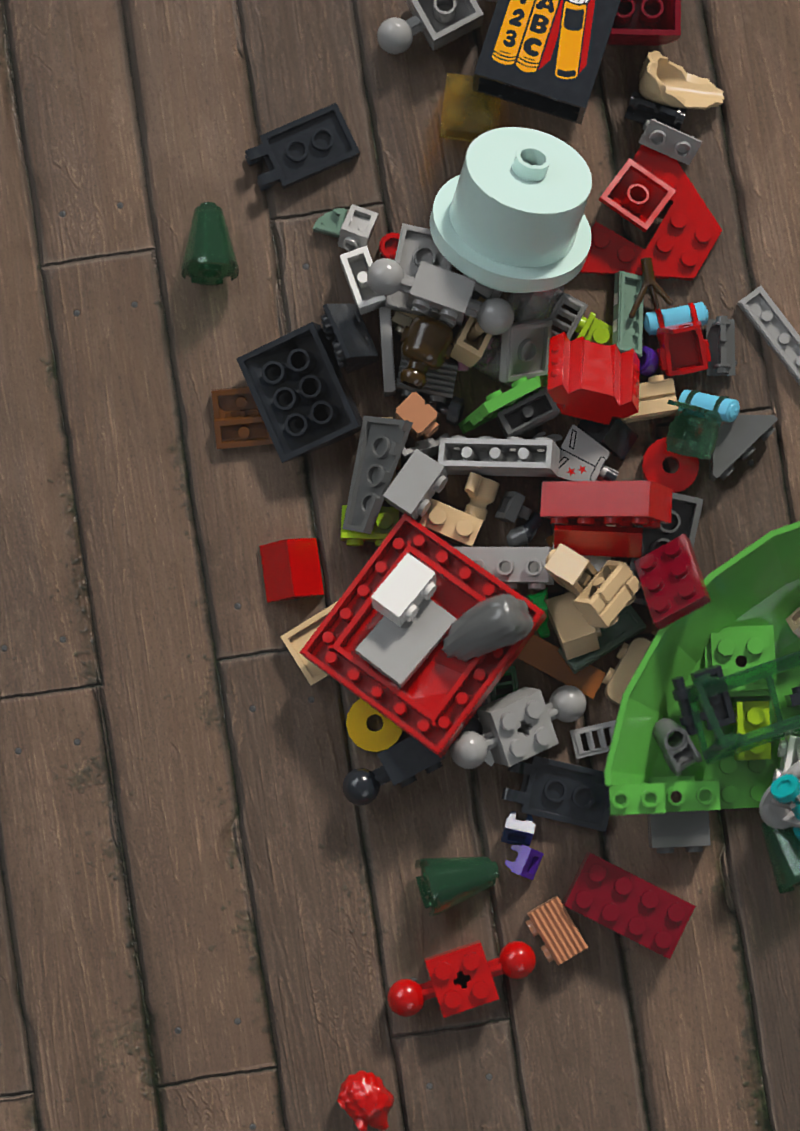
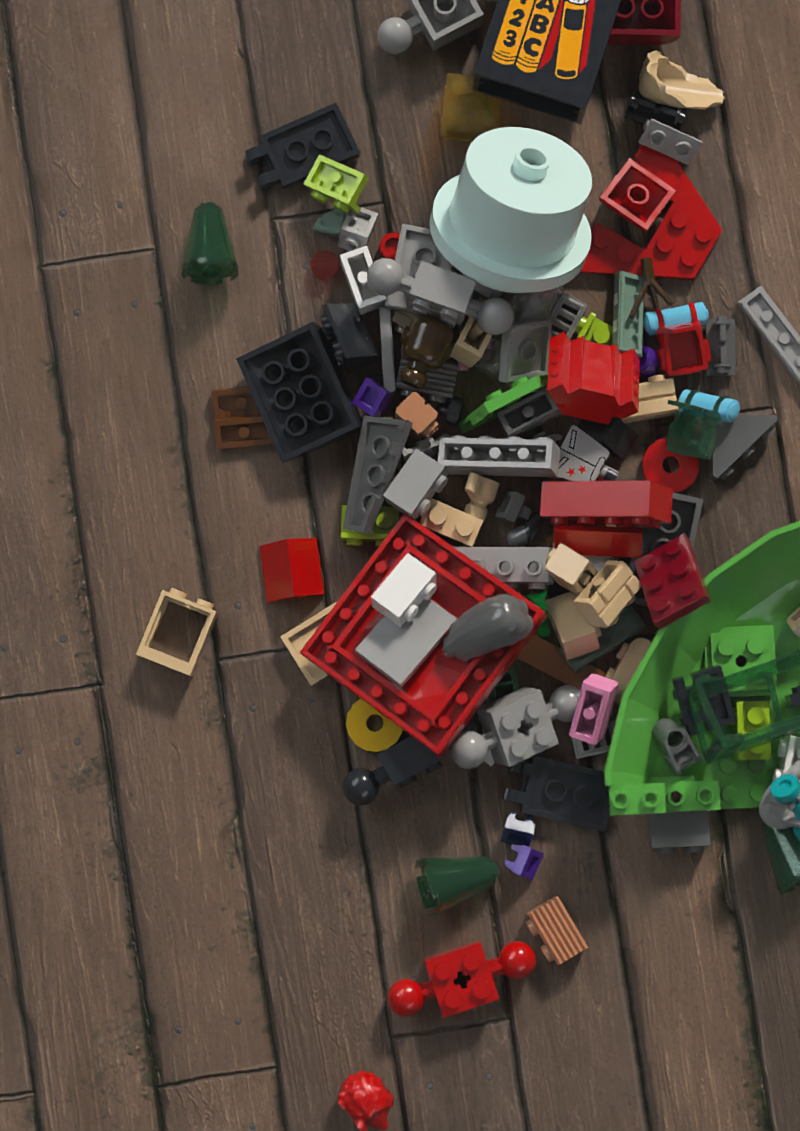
dark red brick [562,852,696,959] -> none
none -> tan window [136,588,218,677]
none -> lime bracket [303,154,369,214]
none -> clear red plate [310,250,339,279]
none -> dark purple tile [352,378,392,417]
none -> bright pink brick [569,674,619,745]

